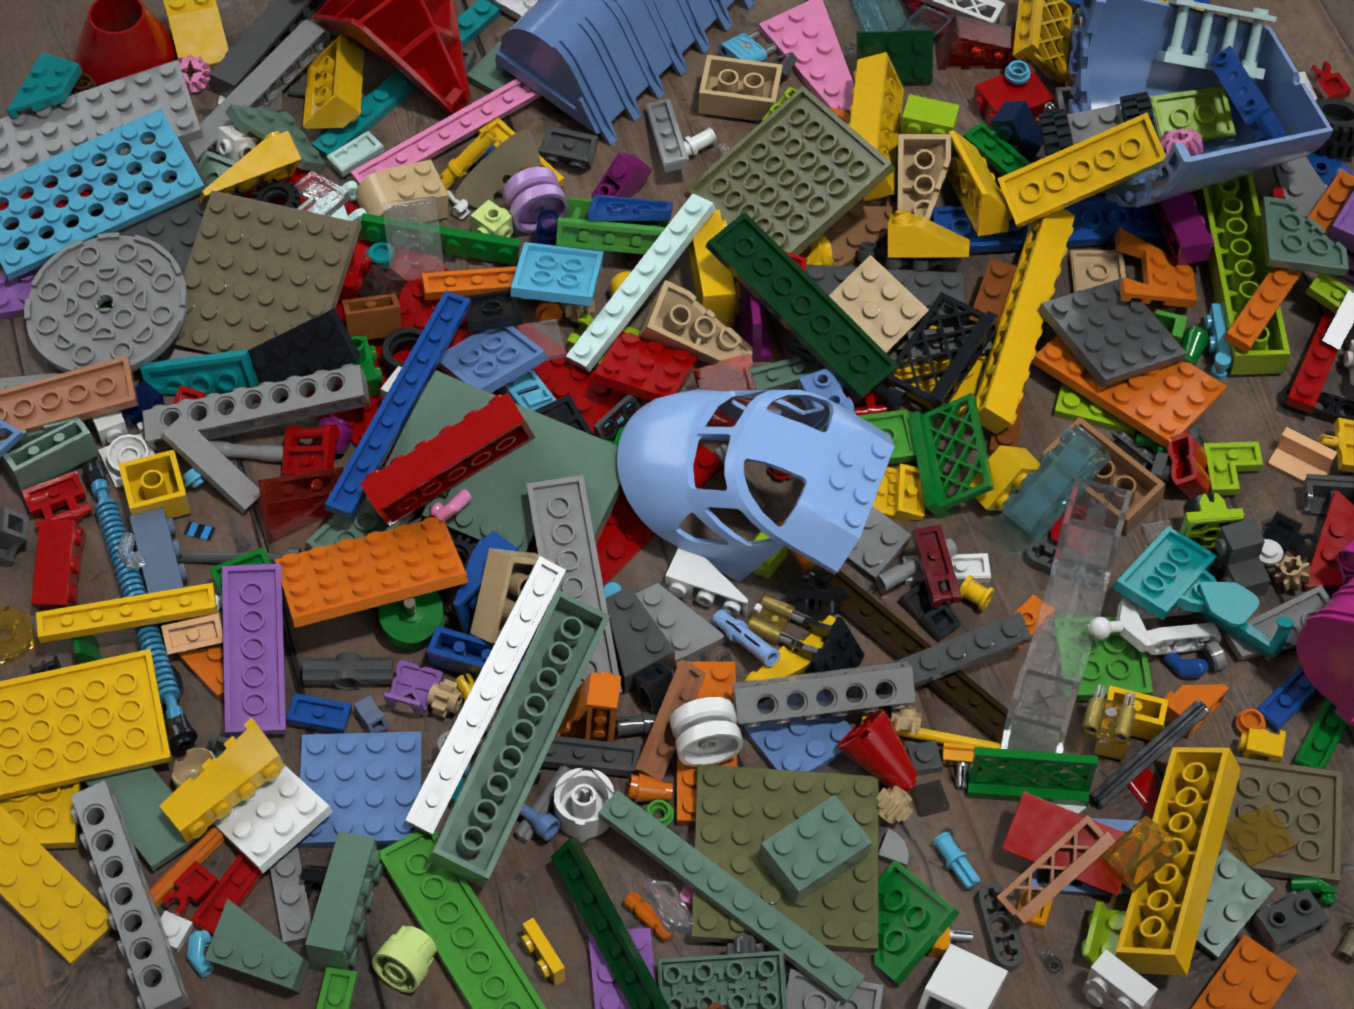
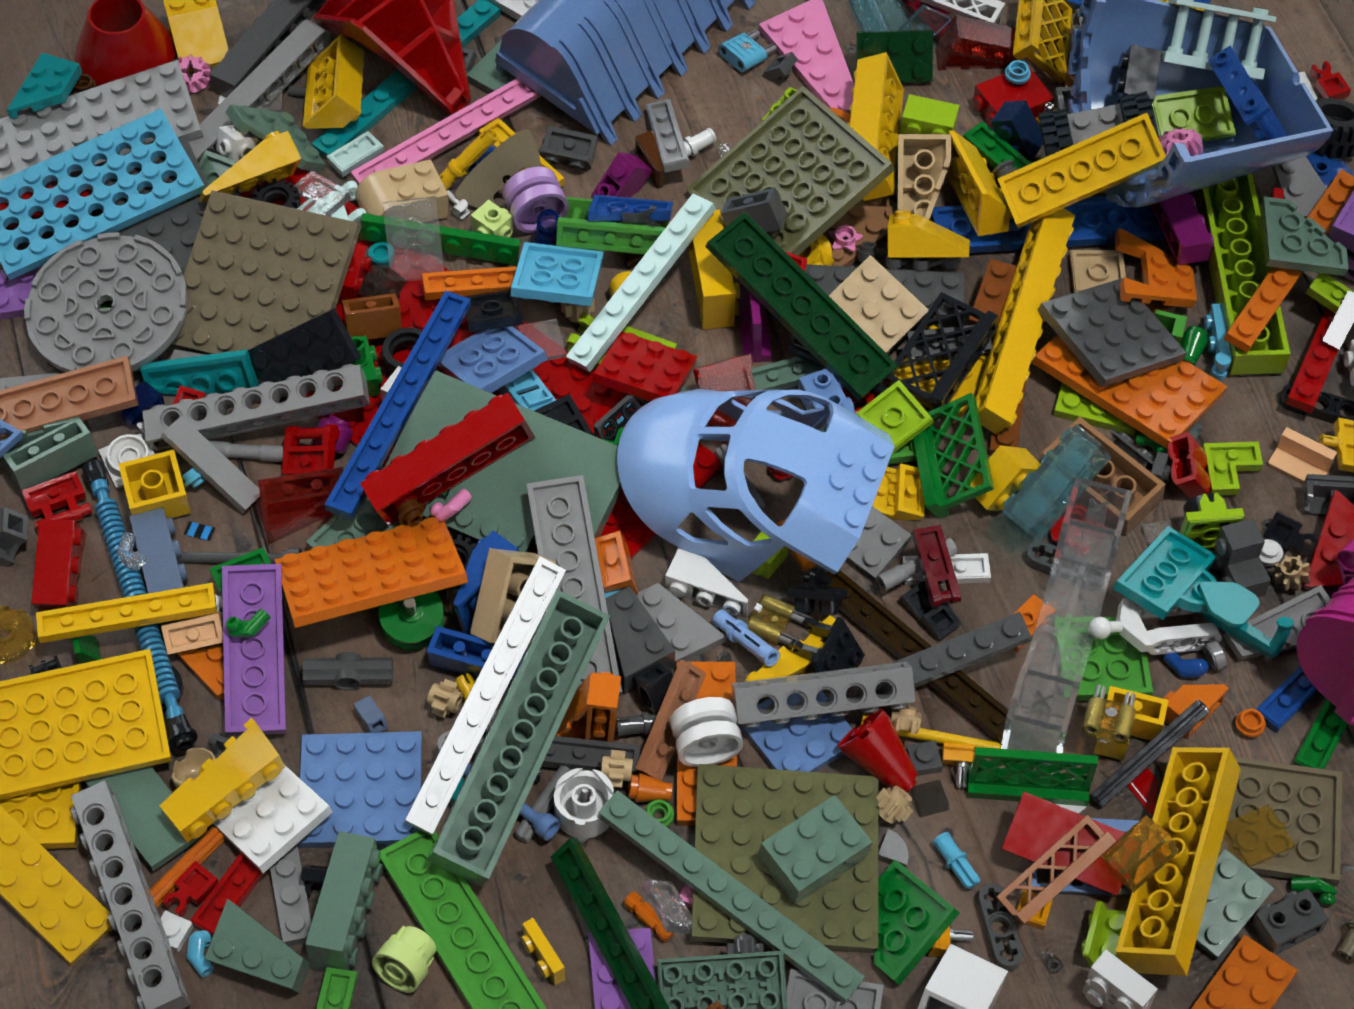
white brick [91,411,128,447] -> none
blue plate [286,693,352,734] -> none
medium lavender piece [383,660,443,716] -> none
orange plate [536,300,563,324] -> none
tan wedge [638,280,753,372] -> none
tan brick [698,55,783,120] -> none
yellow bush [960,575,995,611] -> none
yellow brick [1238,728,1286,763] -> none
none -> green arm [225,608,271,638]
none -> reddish brown plate [397,499,425,525]
none -> orange panel [595,531,639,595]
none -> tan gear [601,750,633,788]
none -> clear smoke bar [621,204,660,227]
none -> reddish brown slope [635,130,664,189]
none -> dark grey brick [721,188,787,233]
none -> bright pink plate [829,224,863,253]
none -> lime tile [855,380,934,454]
none -> dark grey bush [993,160,1018,183]
none -> black brick [1115,44,1162,104]

